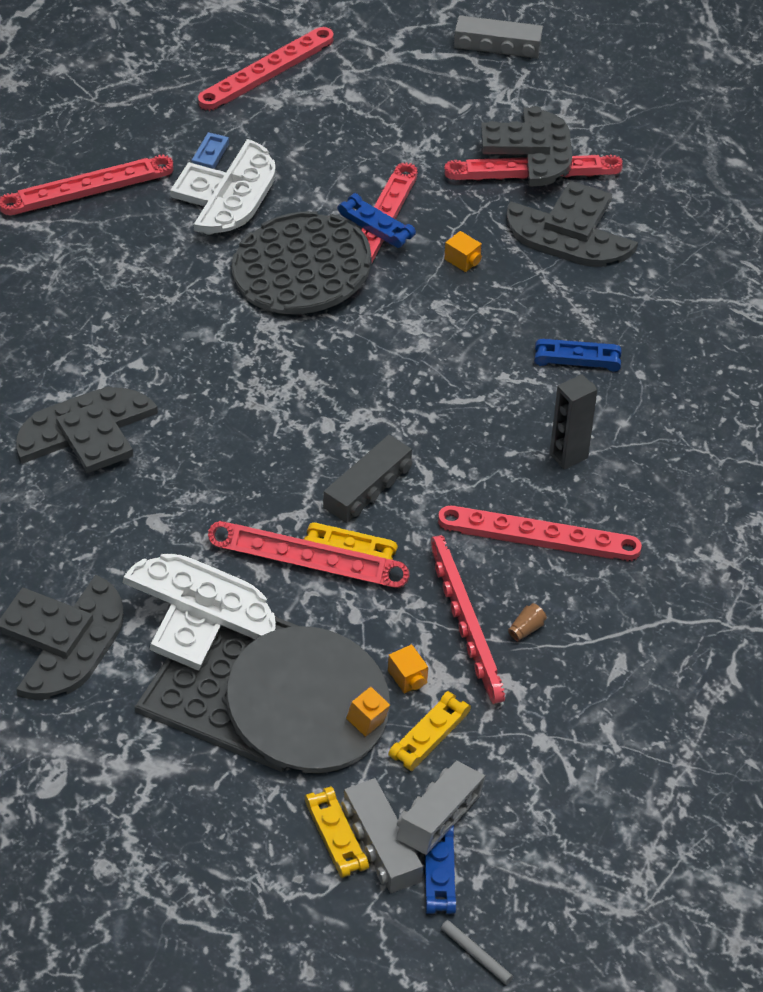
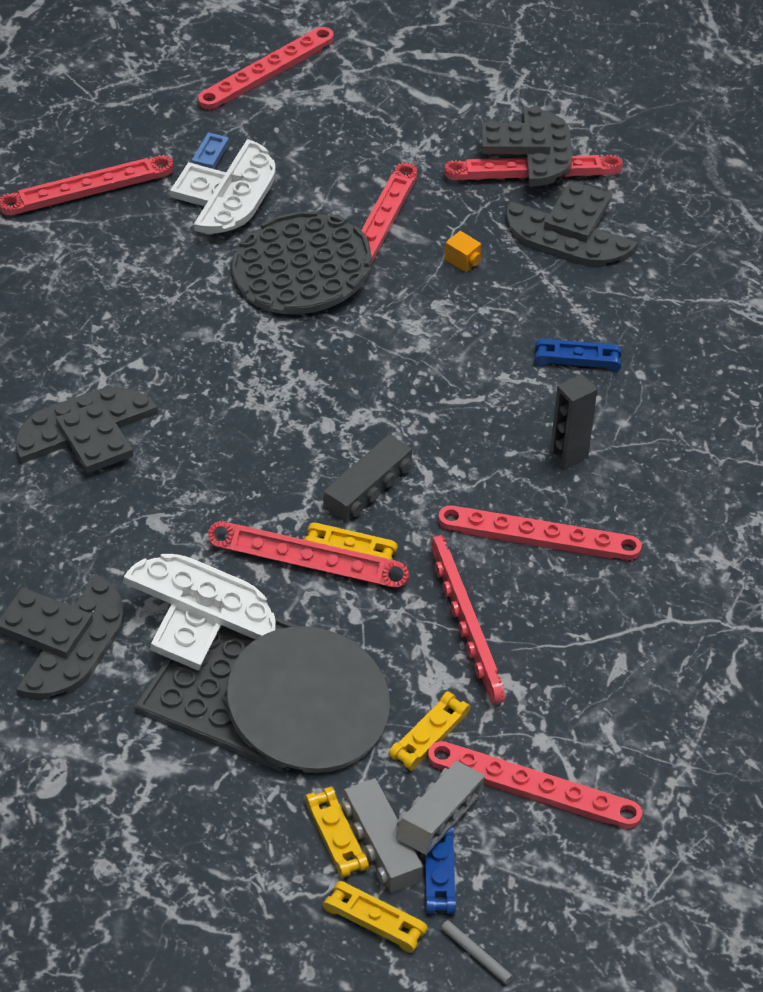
blue plate [337,193,416,248] -> none
light orange brick [346,687,390,737] -> none
light orange brick [388,644,428,693] -> none
light grey brick [454,15,543,58] -> none
medium nougat cone [508,603,547,641] -> none
none -> yellow plate [322,881,428,953]
none -> coral plate [428,741,642,830]

